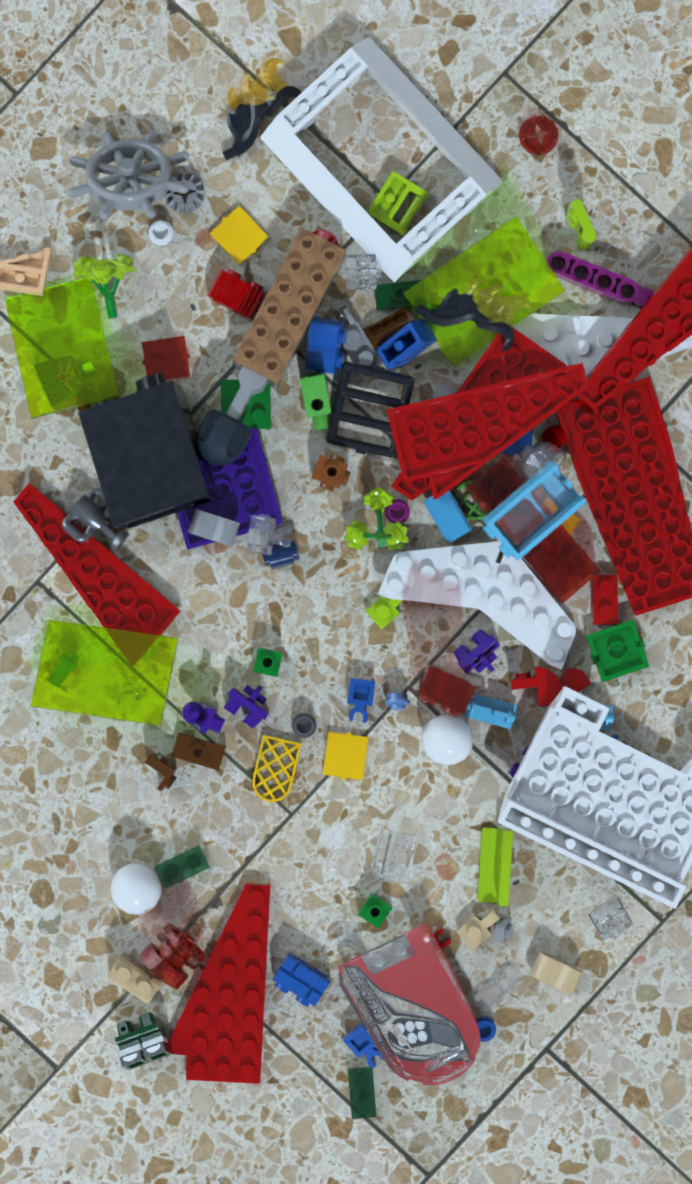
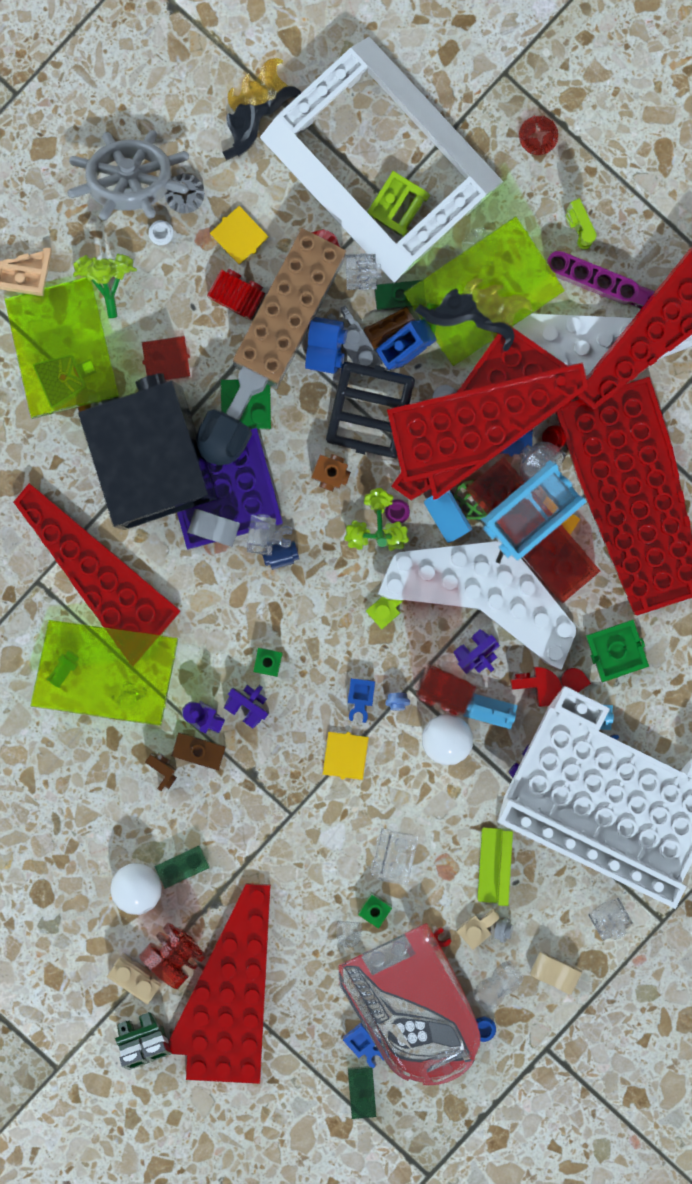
flat silver piece [62,487,130,553] -> none
yellow window [253,734,302,802] -> none
blue brick [273,952,331,1007] -> none
dark grey plate [292,713,317,738] -> none
bright green torso [300,371,331,430] -> none
red plate [592,575,619,625] -> none

